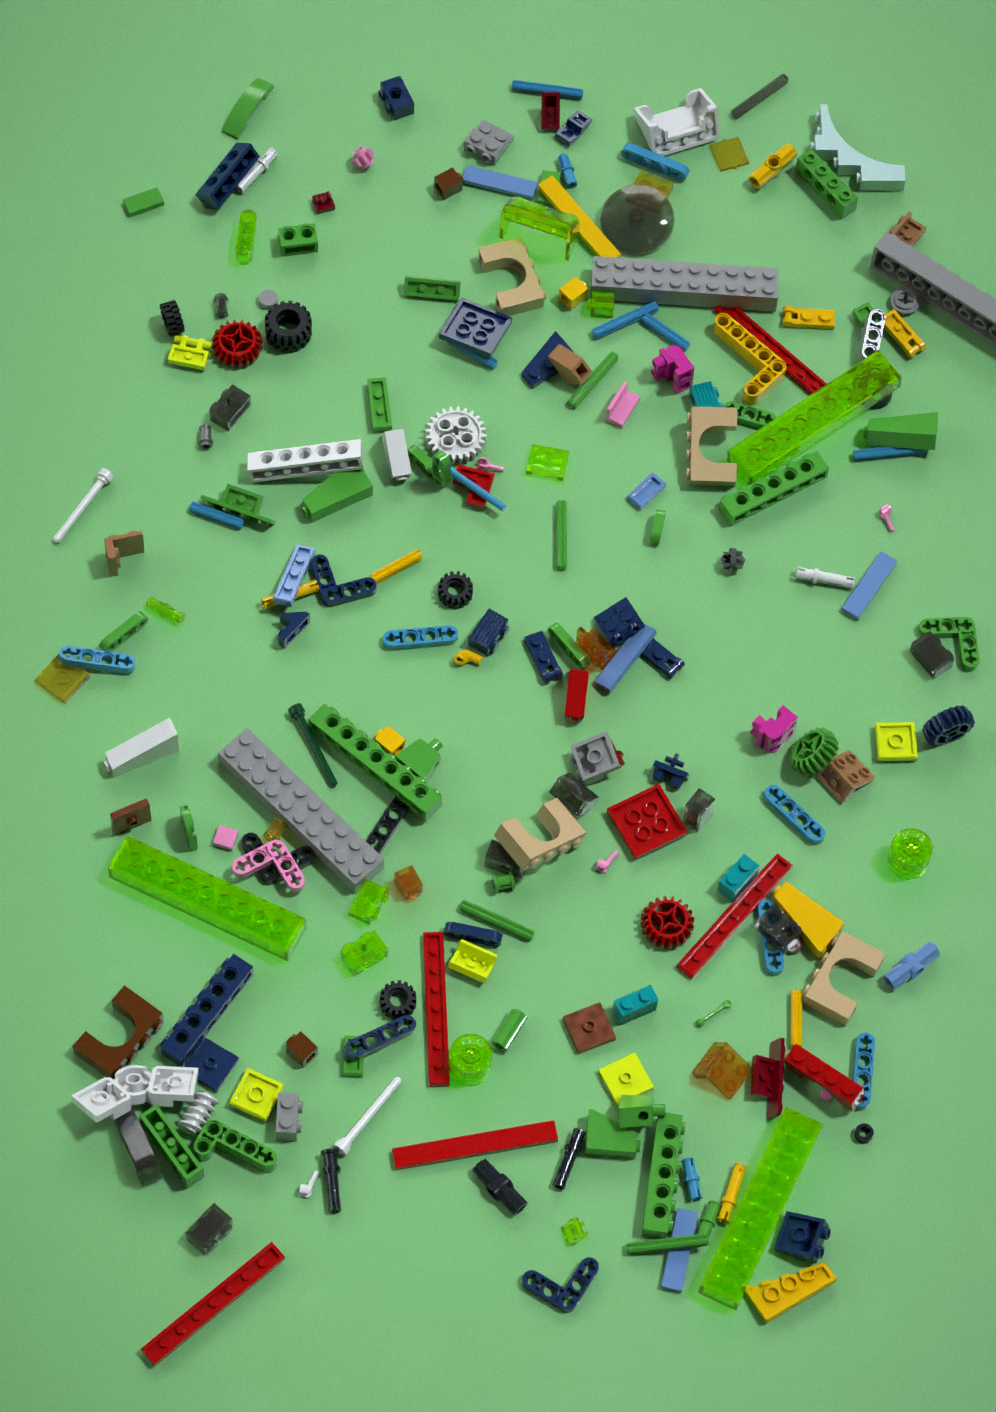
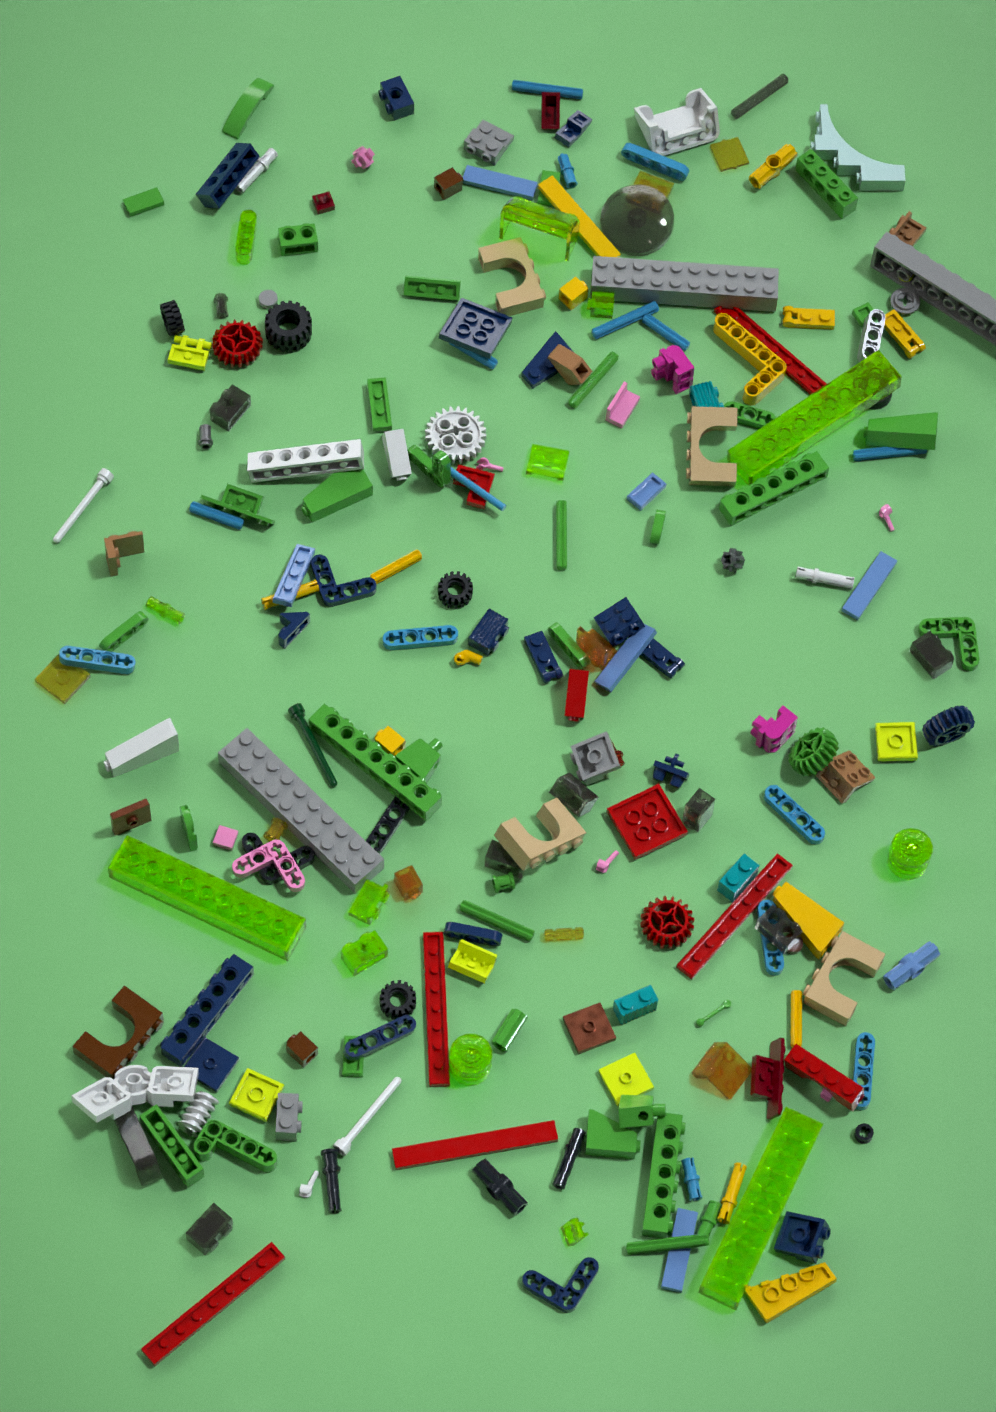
none -> clear yellow axle [544,927,584,941]

